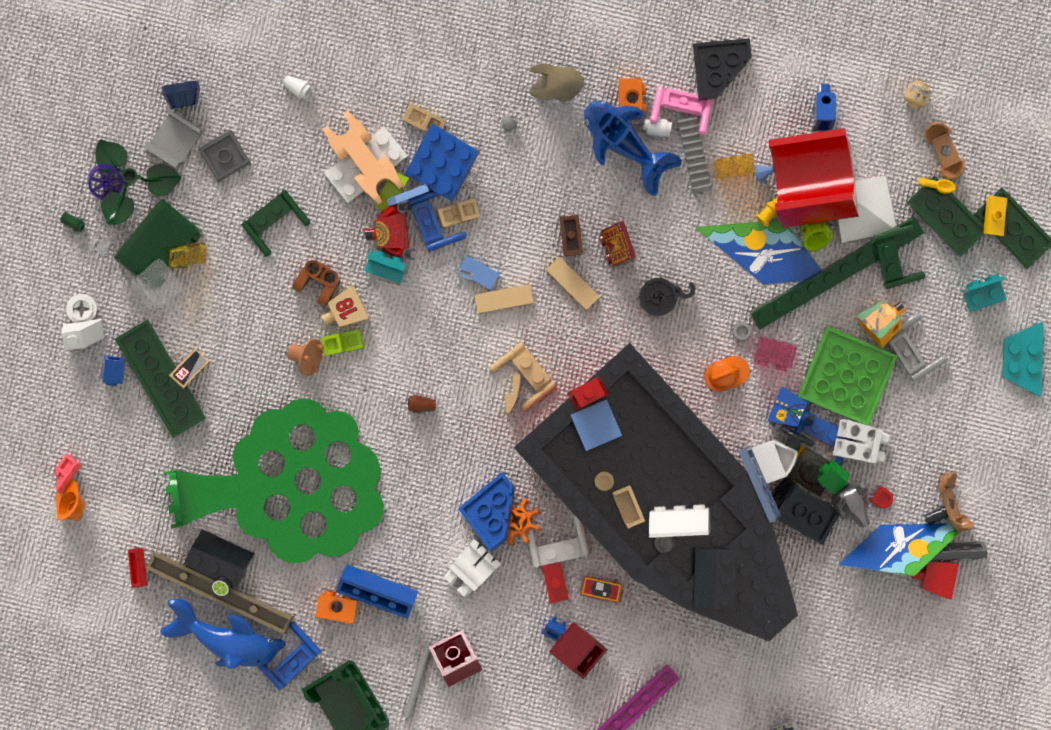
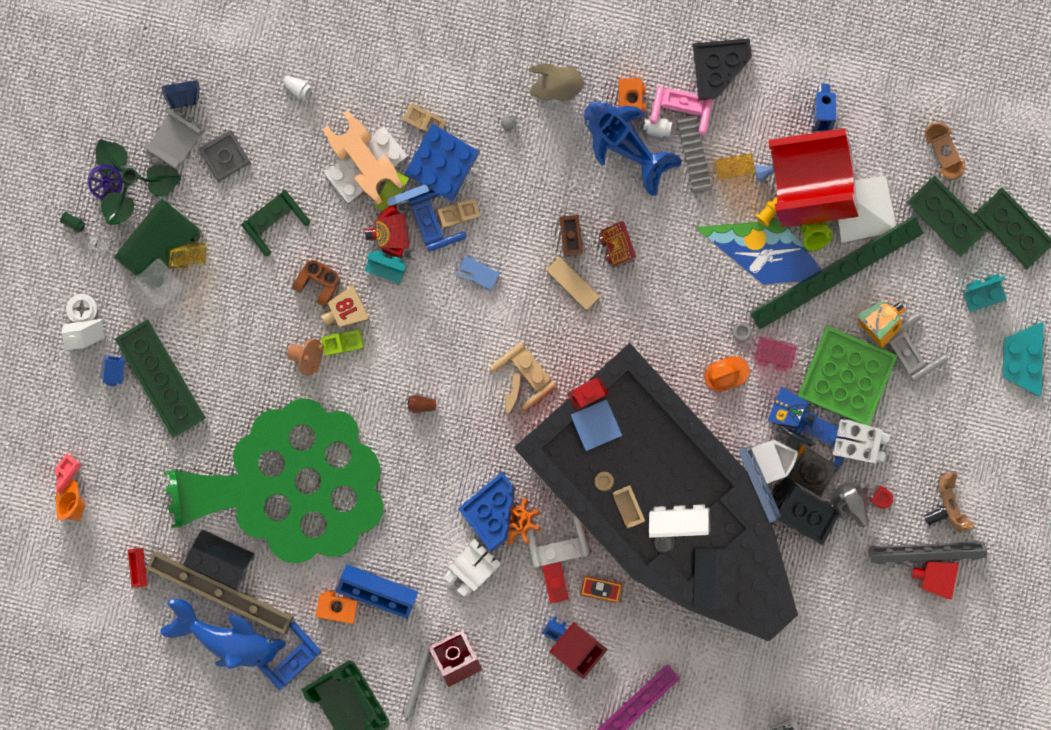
slope [169,349,210,389] -> none
tile [211,576,232,597] -> none
tan tile [474,284,534,314] -> none
black piece [639,277,696,317] -> none
green brick [818,460,850,495] -> none
sticker [838,523,959,576] -> none
dark green plate [873,224,925,290] -> none
tan head [903,80,932,110] -> none
yellow piece [918,177,956,194] -> none
yellow plate [983,196,1007,236] -> none

